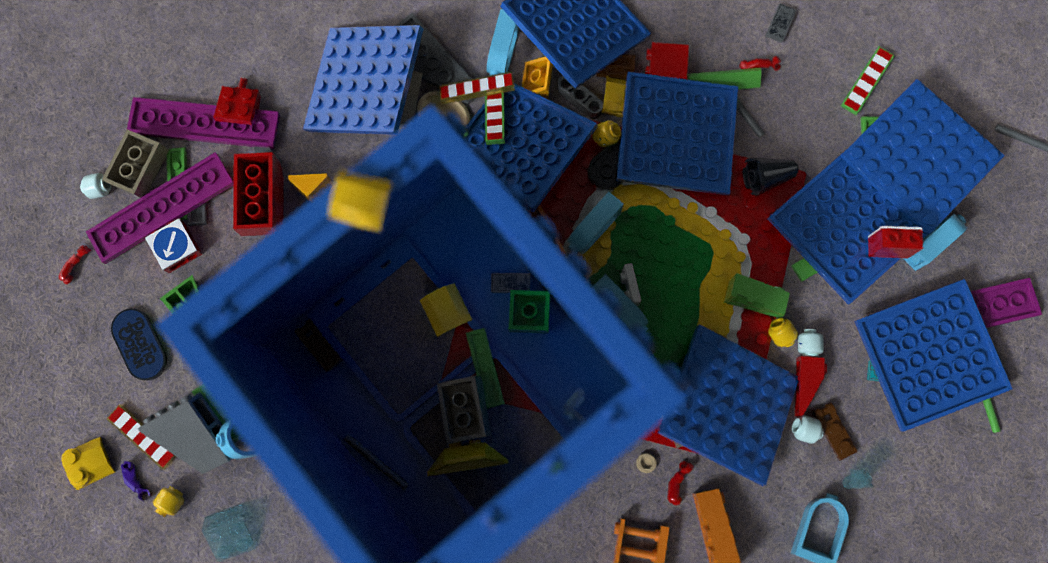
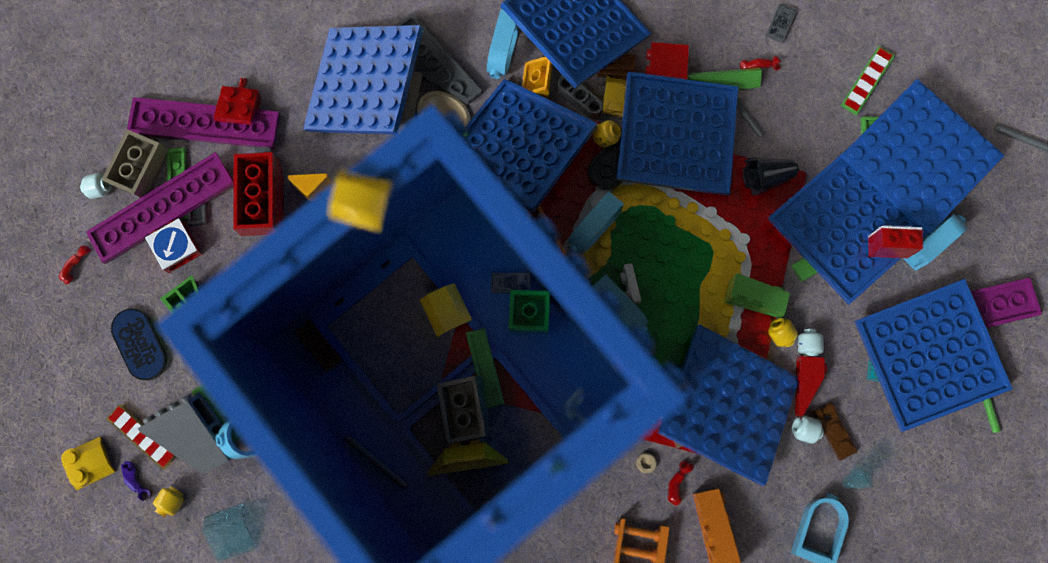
tile [439,72,515,105] -> none
tile [485,87,505,145] -> none

